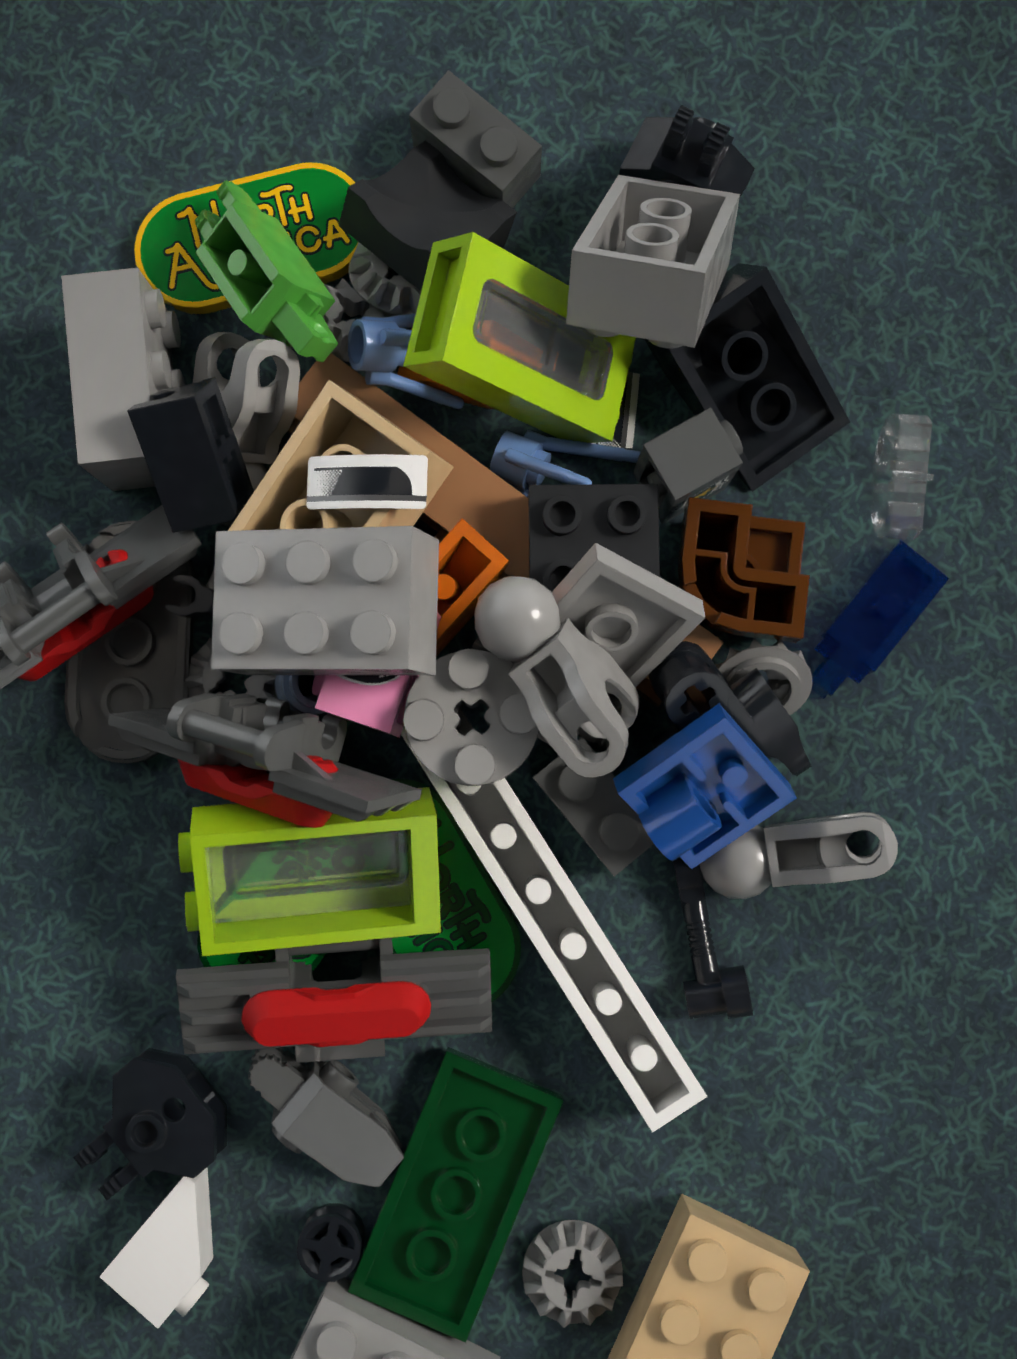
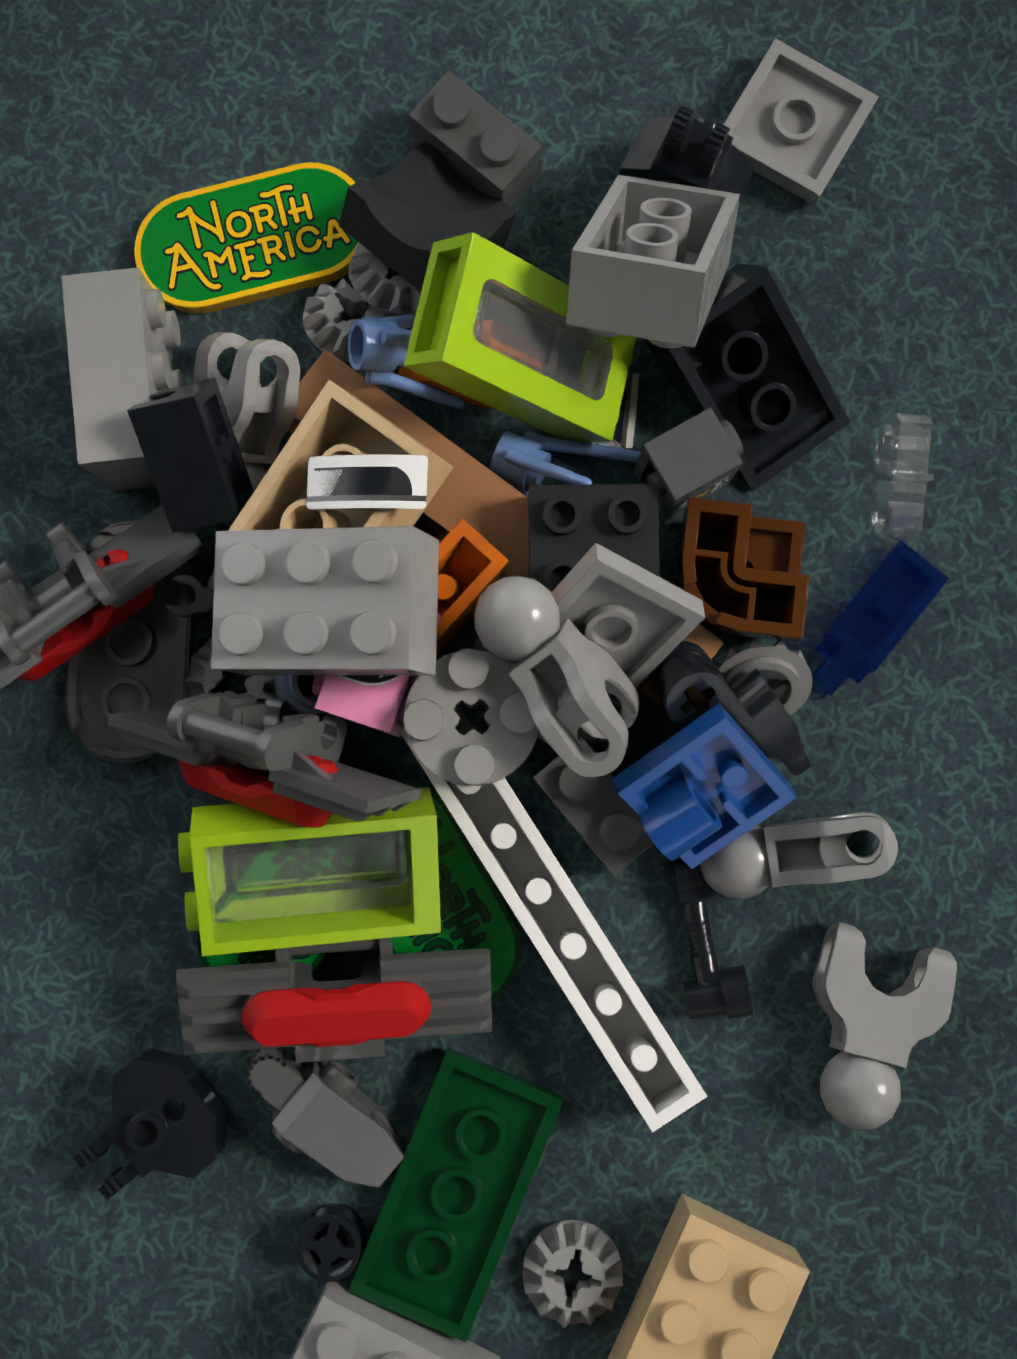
white slope [99,1168,213,1329] -> none
bright green hinge [195,180,338,362] -> none
none -> light grey plate [723,38,879,206]
none -> light grey piece [812,921,957,1131]

